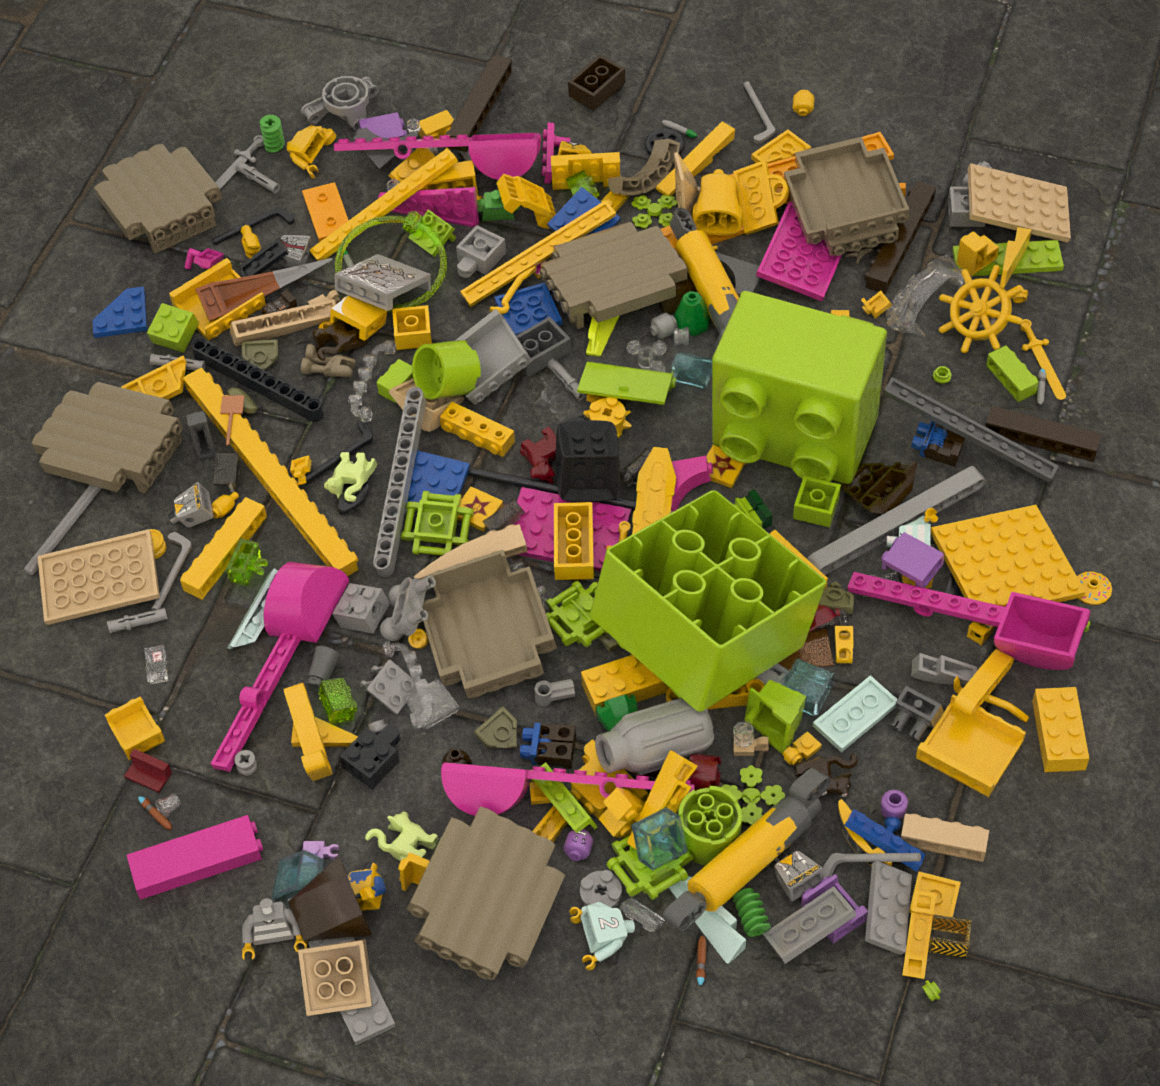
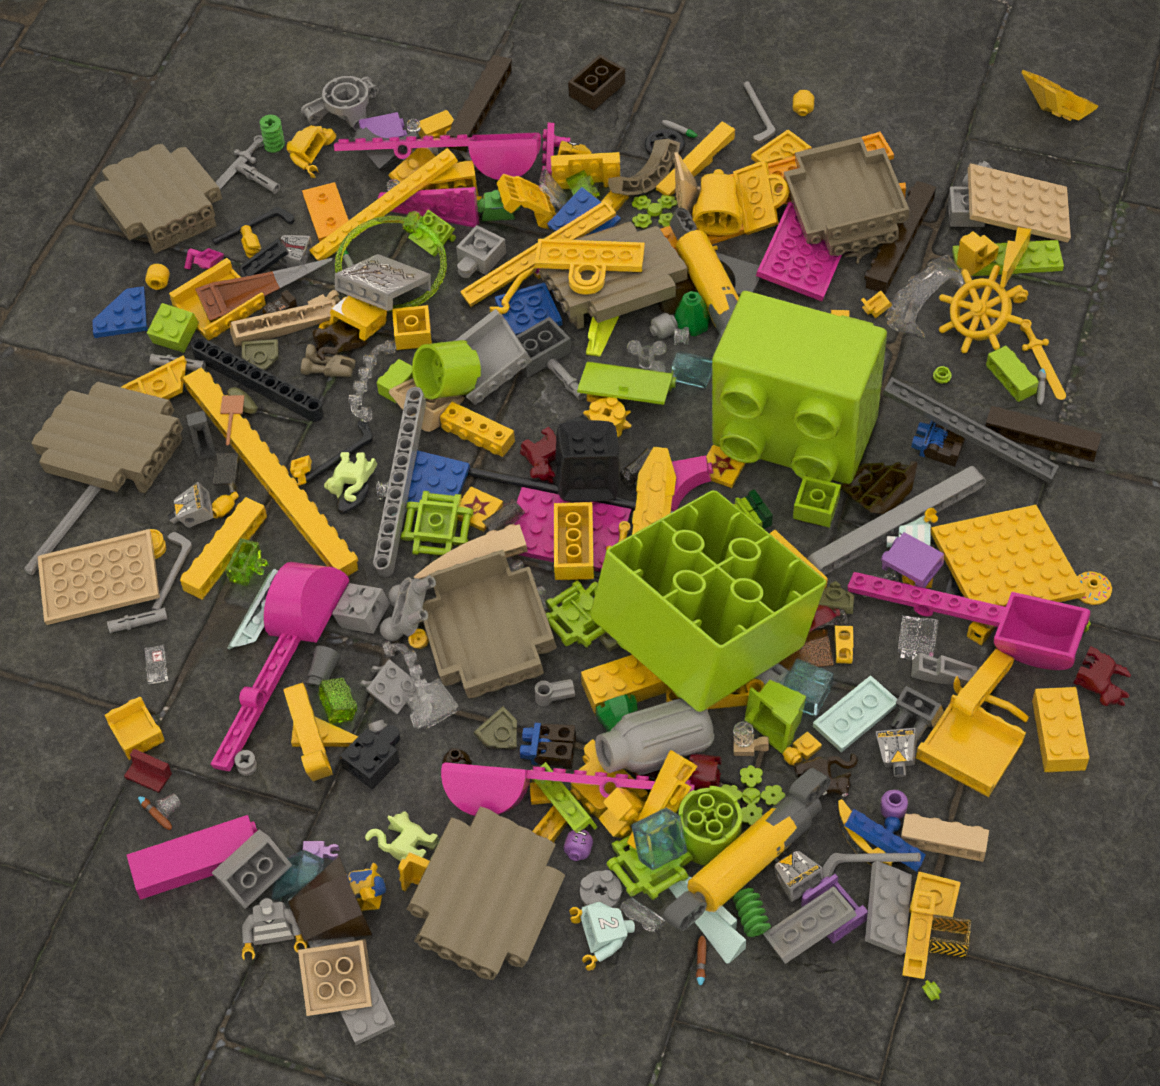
none -> yellow head [145,264,170,290]
none -> light grey brick [212,830,292,909]
none -> clear wheel [376,480,389,500]
none -> yellow plate [535,239,645,294]
none -> clear tile [539,169,567,209]
none -> light grey torso [876,728,917,778]
none -> clear plate [897,616,938,660]
none -> yellow wedge [1021,70,1098,121]
none -> dark red animal [1073,646,1131,706]

